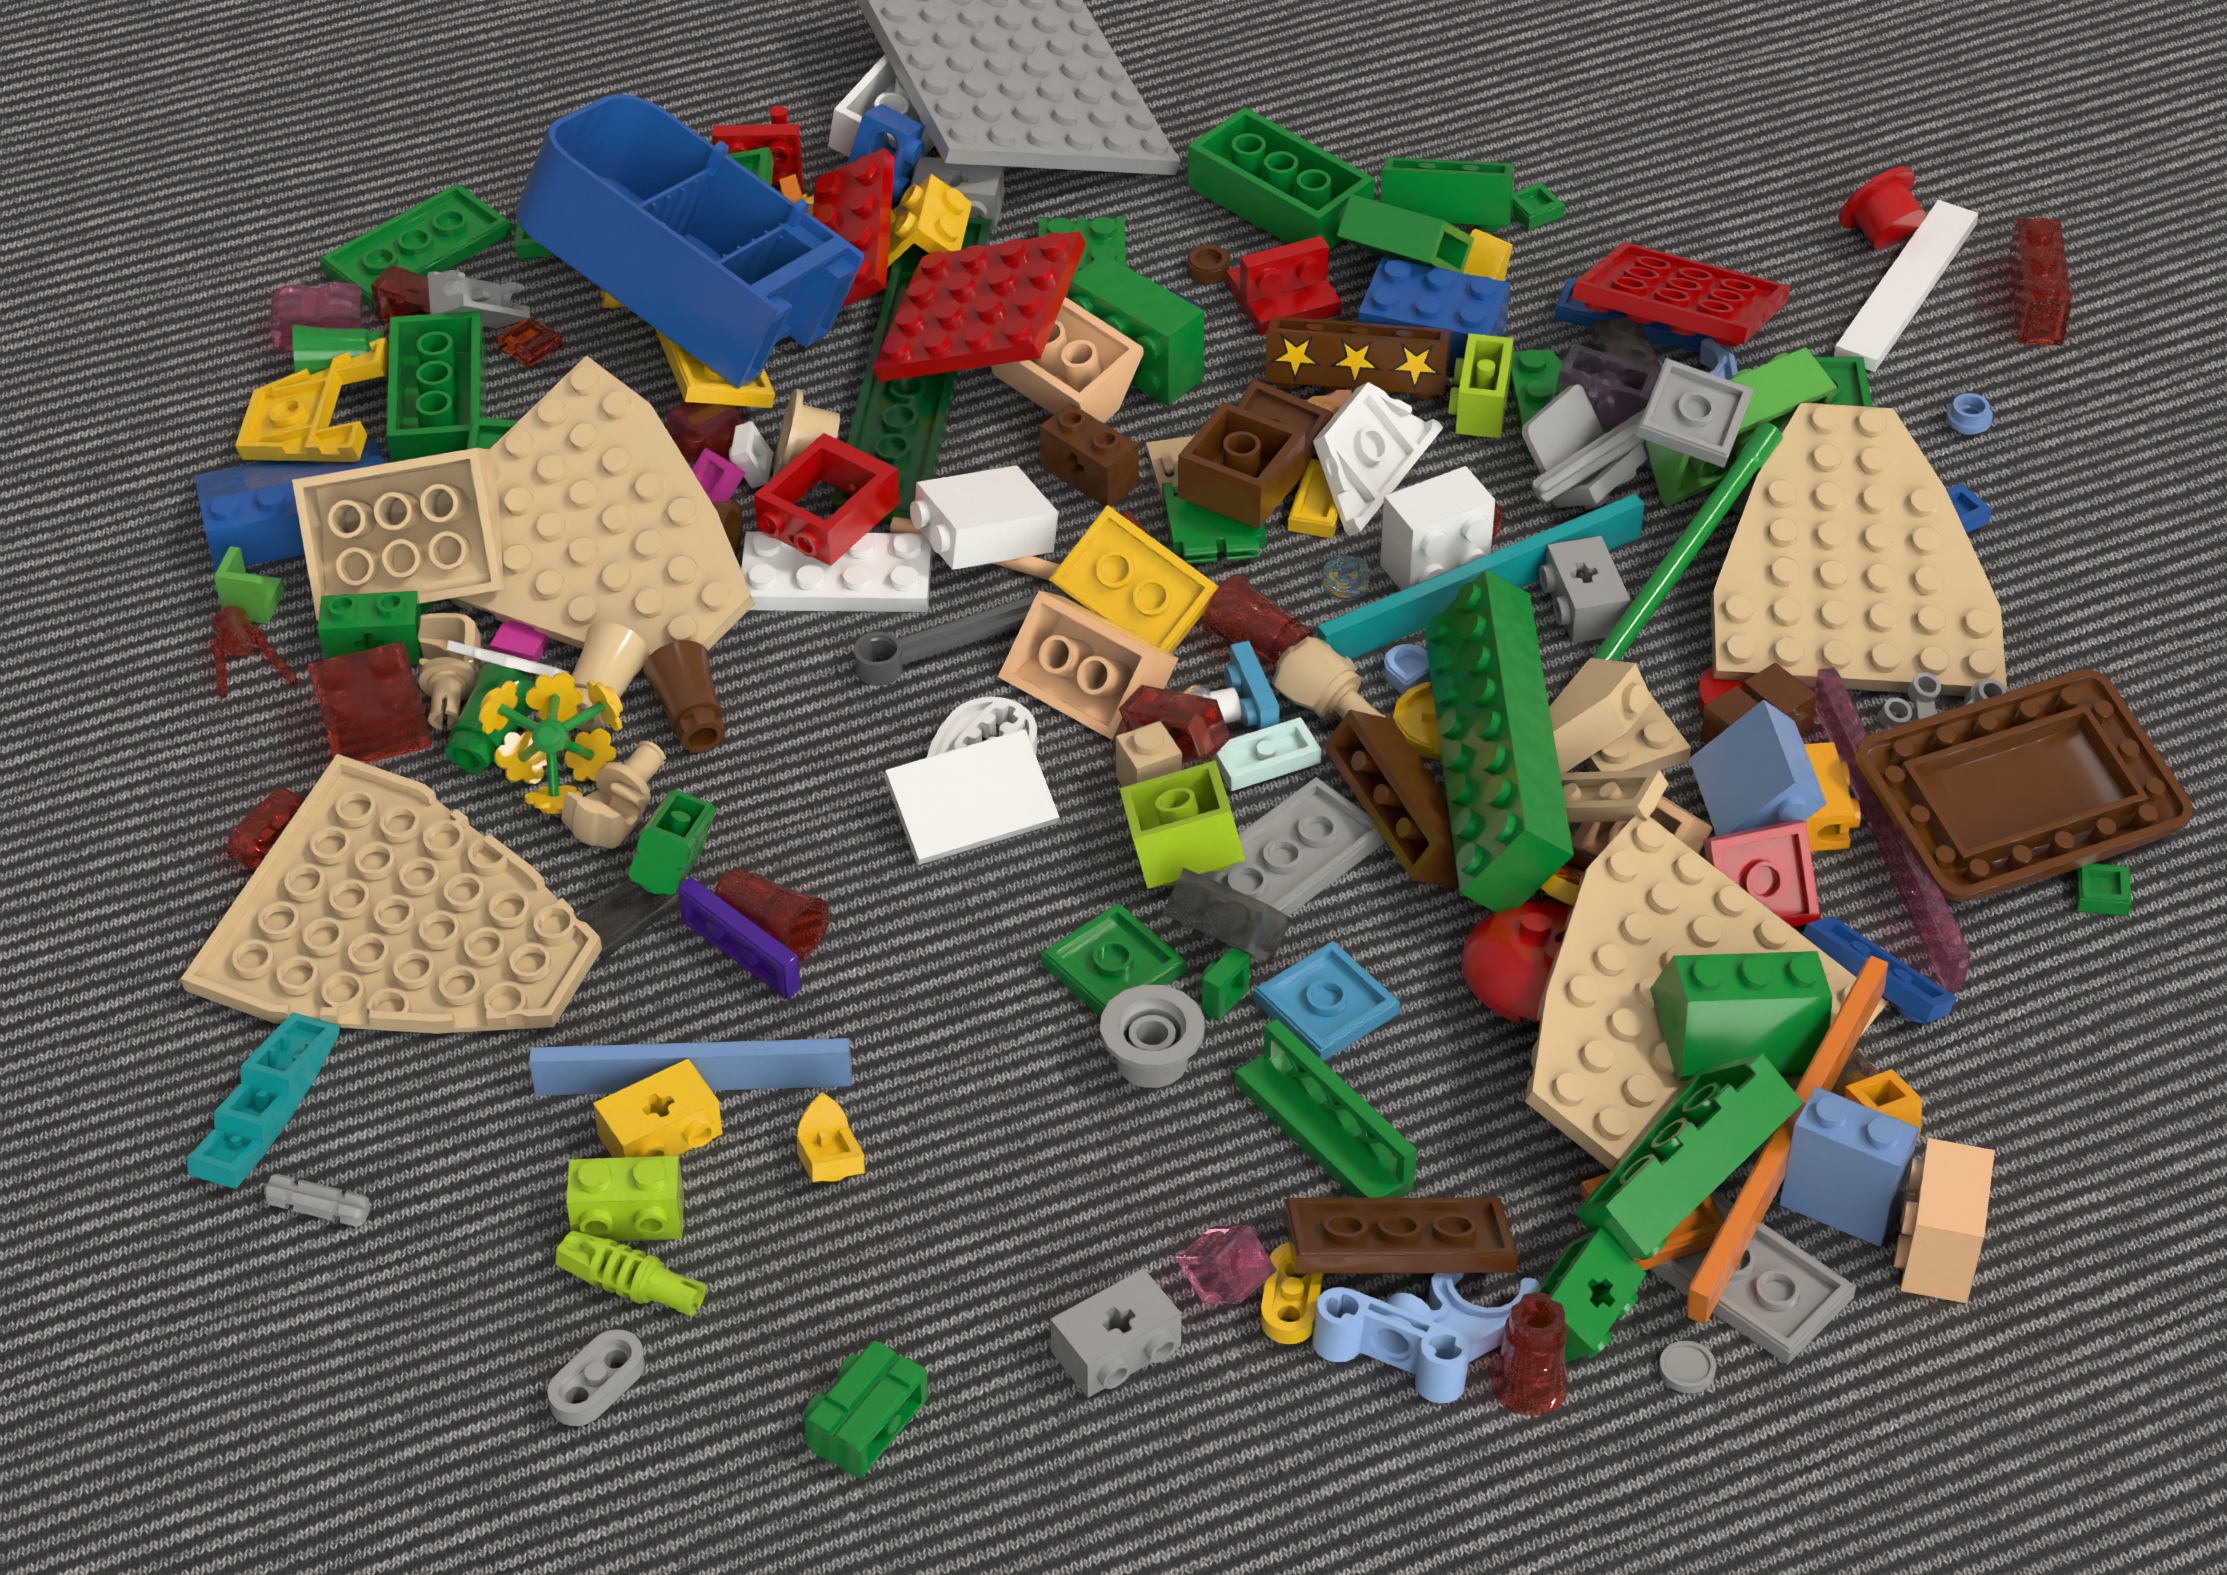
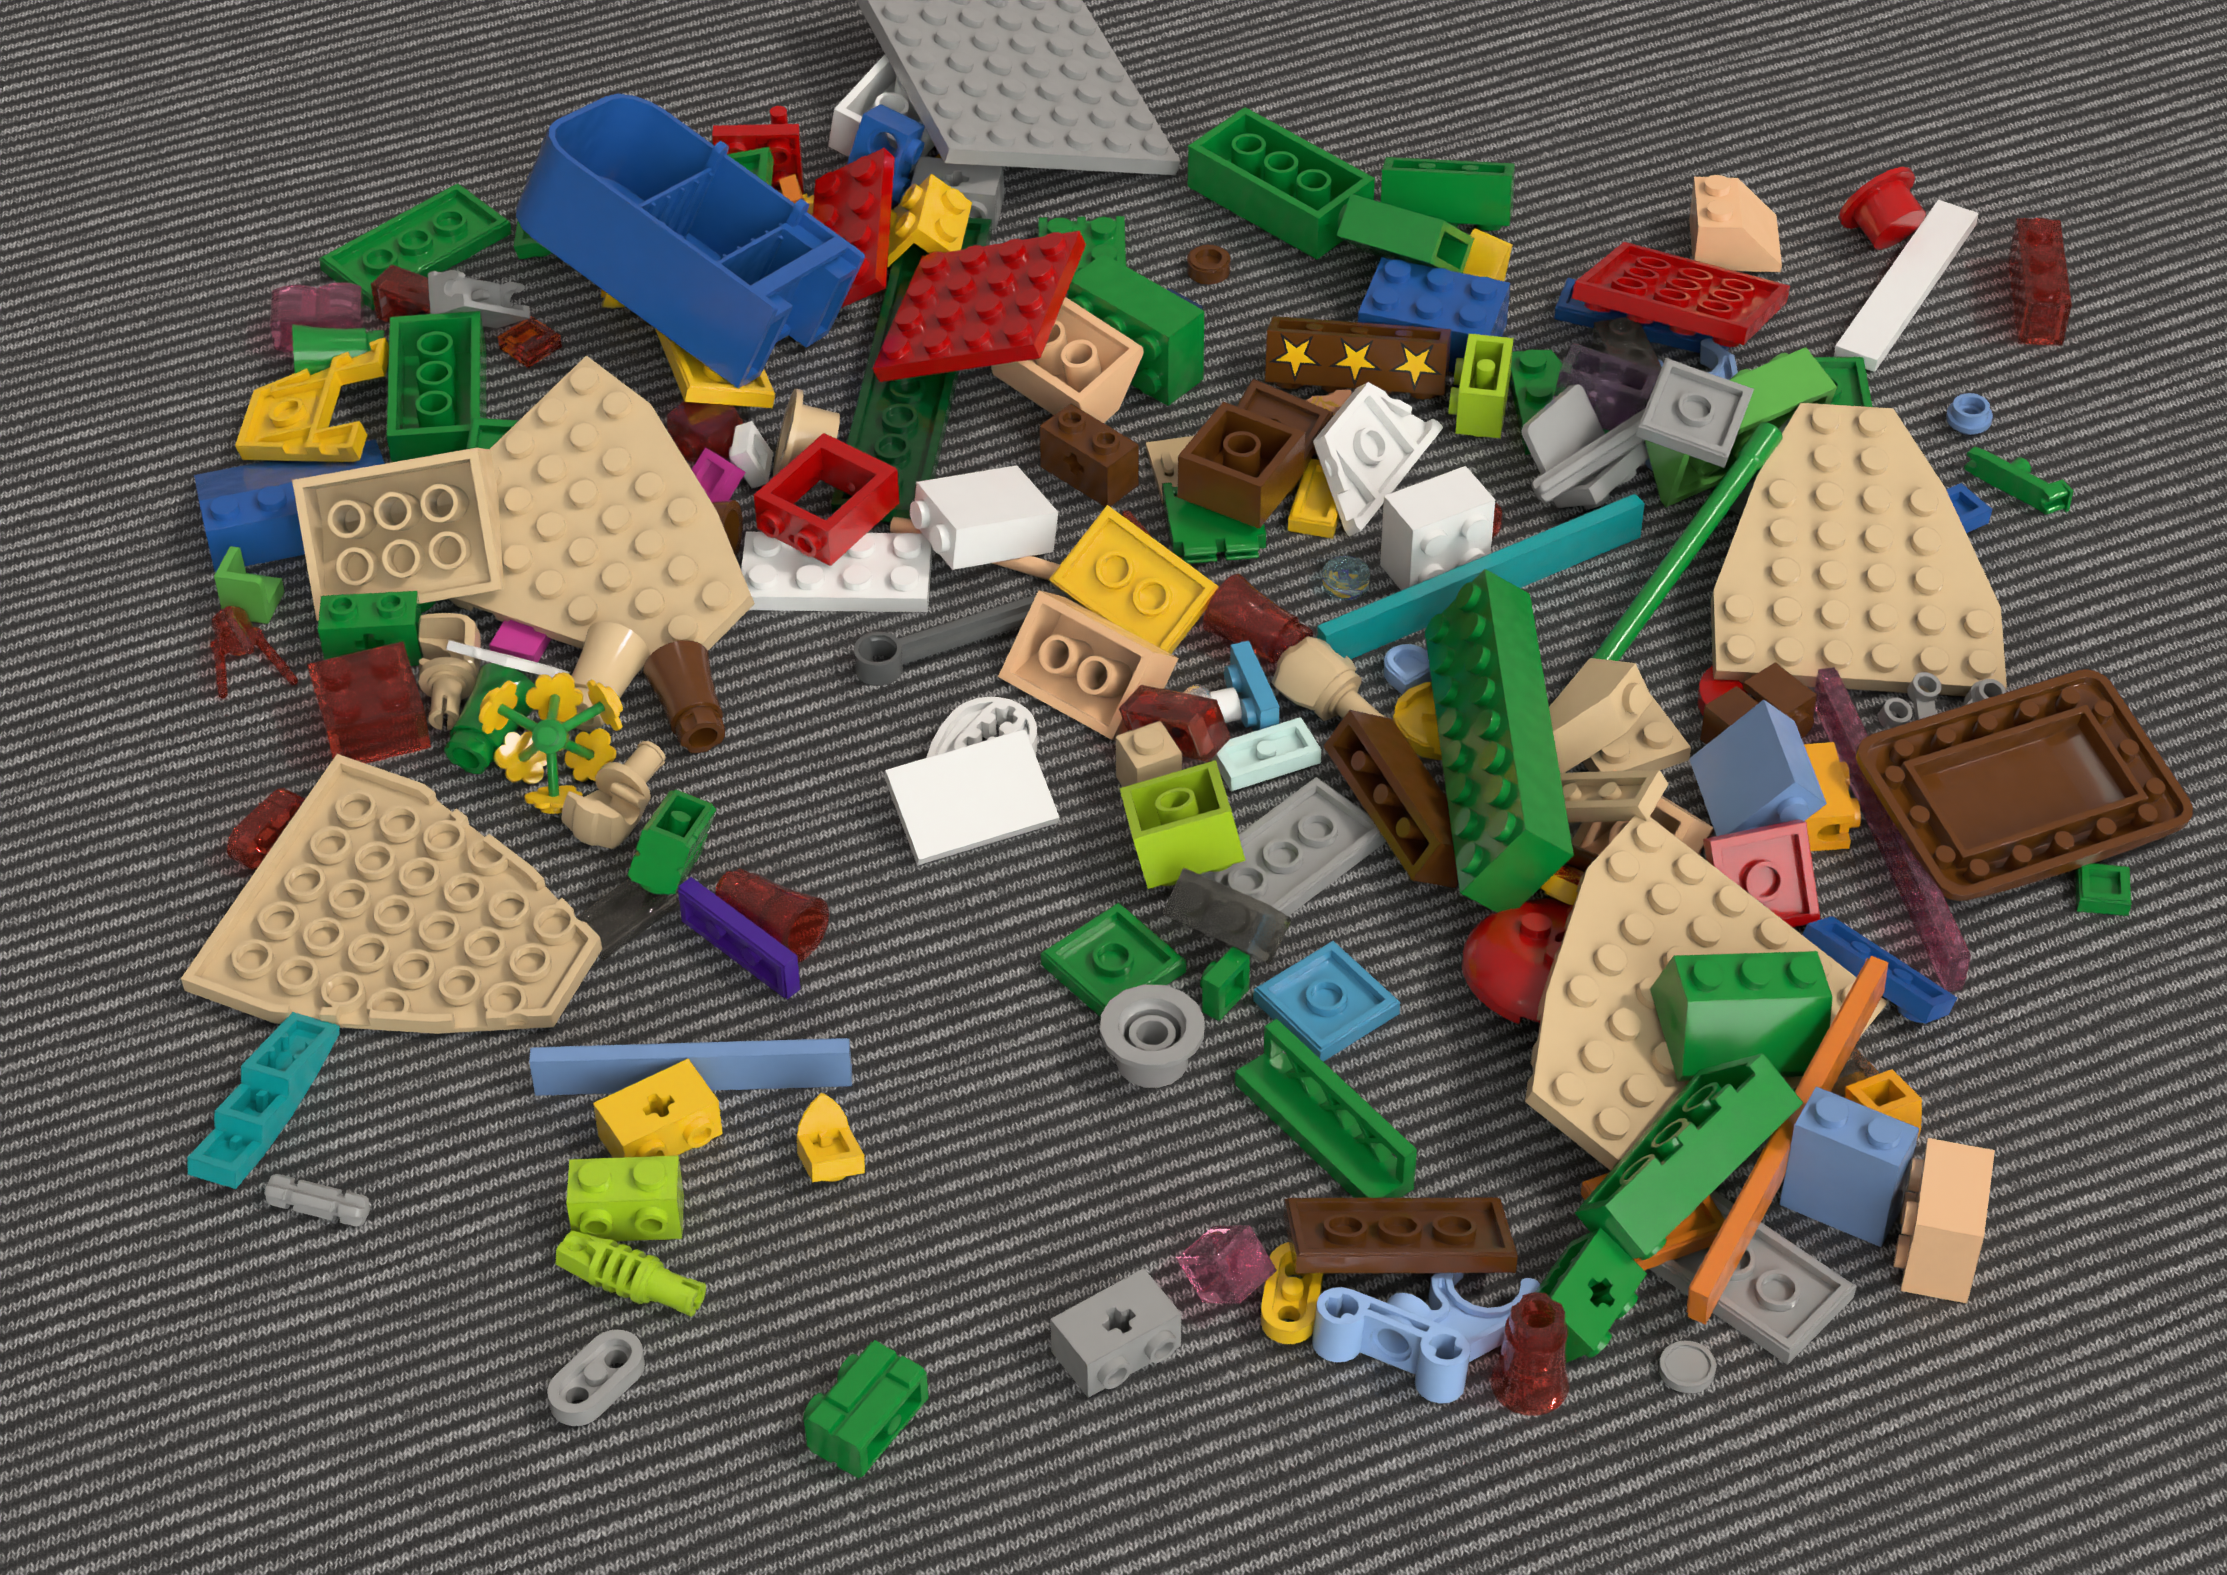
red bracket [1226,236,1342,336] -> none
green tile [1512,182,1565,231] -> none
light grey brick [1539,536,1631,643] -> none
none -> light nougat slope [1689,175,1782,272]
none -> green piece [1964,446,2074,515]

